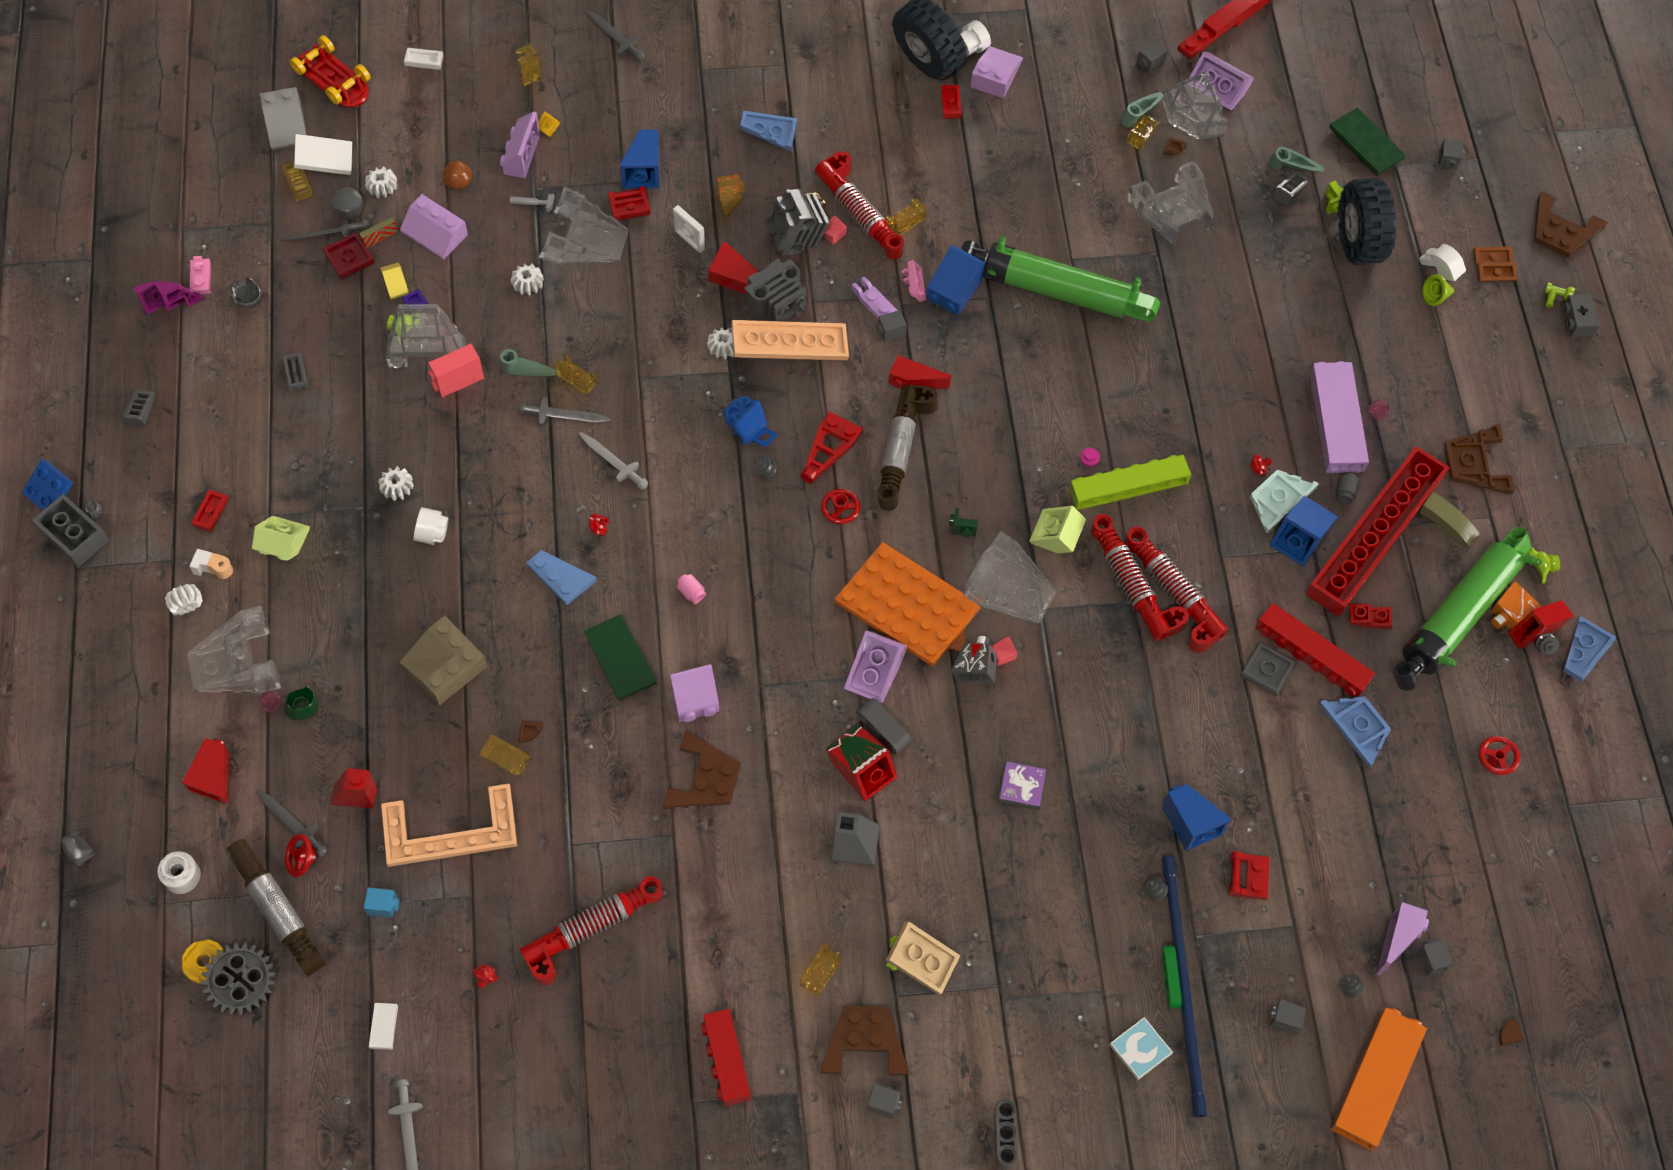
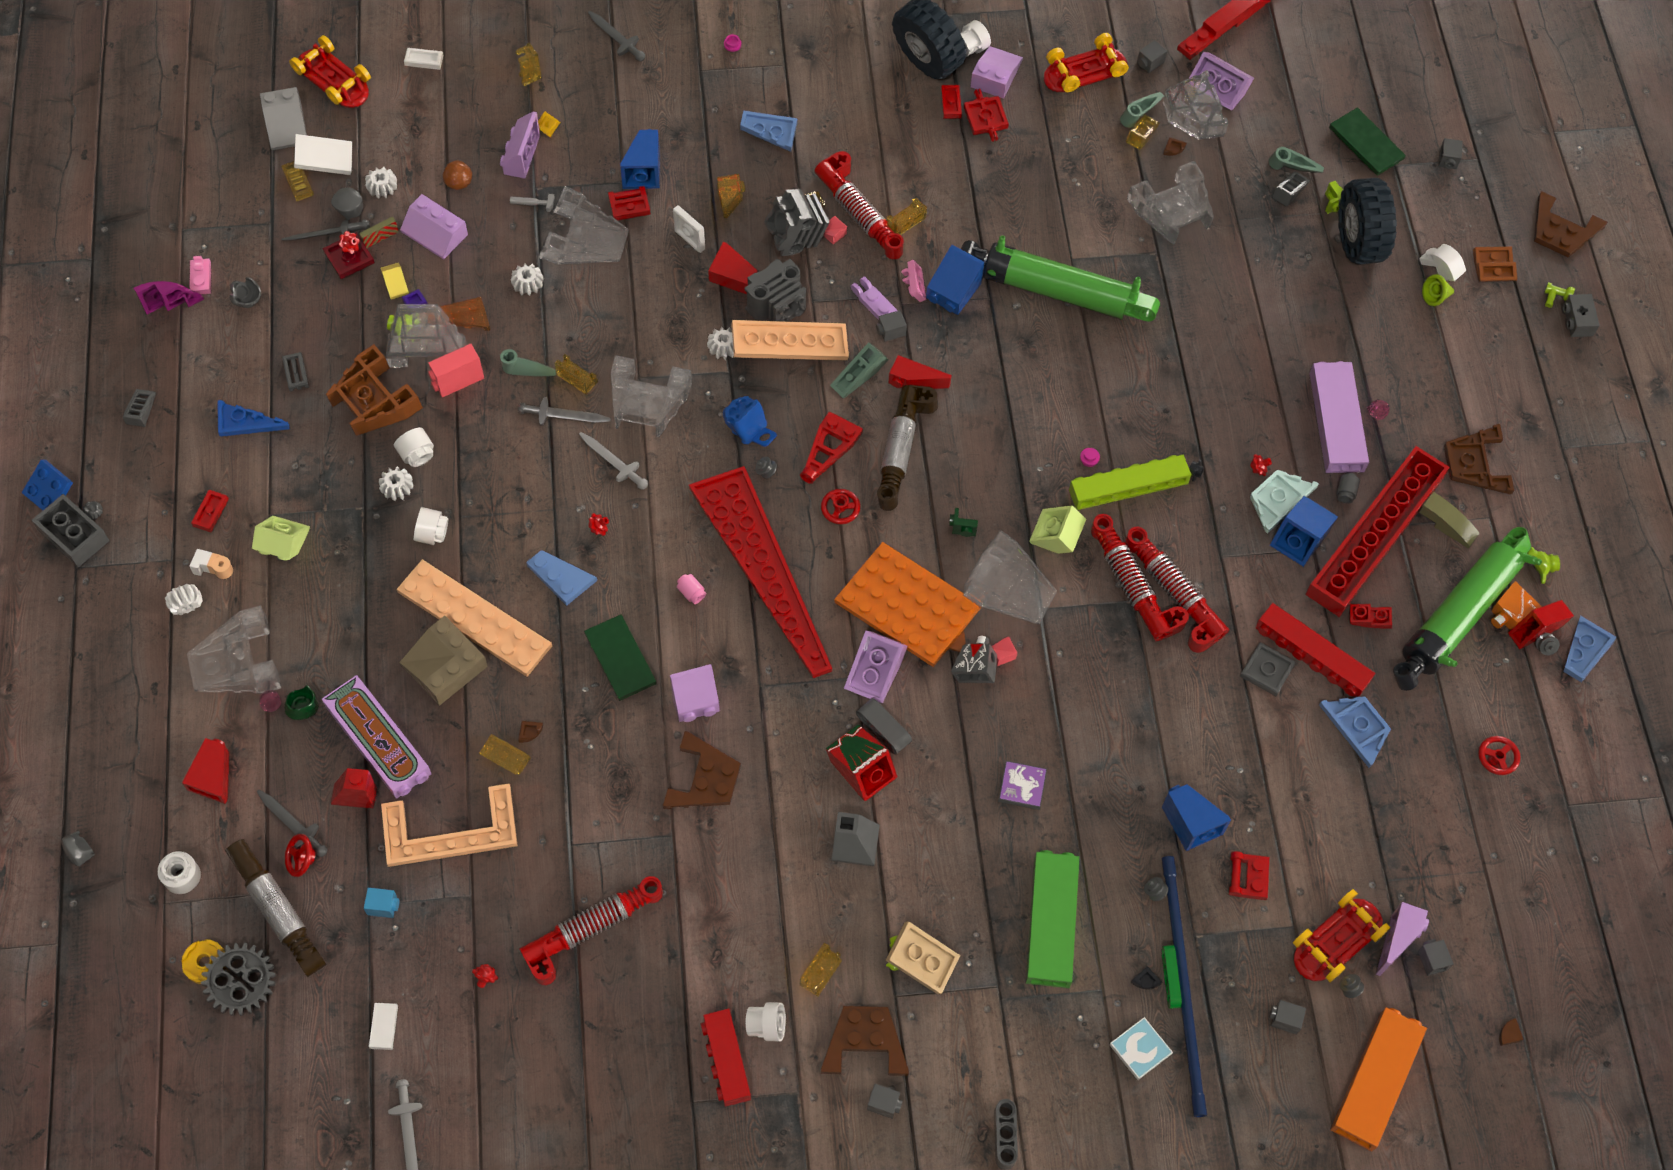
none -> blue wing [218,400,290,437]
none -> brick [322,675,431,799]
none -> dark orange wedge [326,344,423,436]
none -> red plant [338,231,360,254]
none -> white piece [394,427,434,467]
none -> light nougat plate [397,559,552,677]
none -> clear orange wing [417,297,490,331]
none -> clear wedge [611,356,692,437]
none -> red wing [689,466,832,678]
none -> dark pink plate [724,34,742,52]
none -> white piece [746,1002,786,1041]
none -> sand green slope [830,342,889,398]
none -> red plate [963,89,1009,142]
none -> bright green brick [1026,850,1080,988]
none -> red piece [1044,33,1129,92]
none -> black tile [1131,966,1163,990]
none -> black plate [1189,459,1204,482]
none -> red piece [1293,889,1391,983]

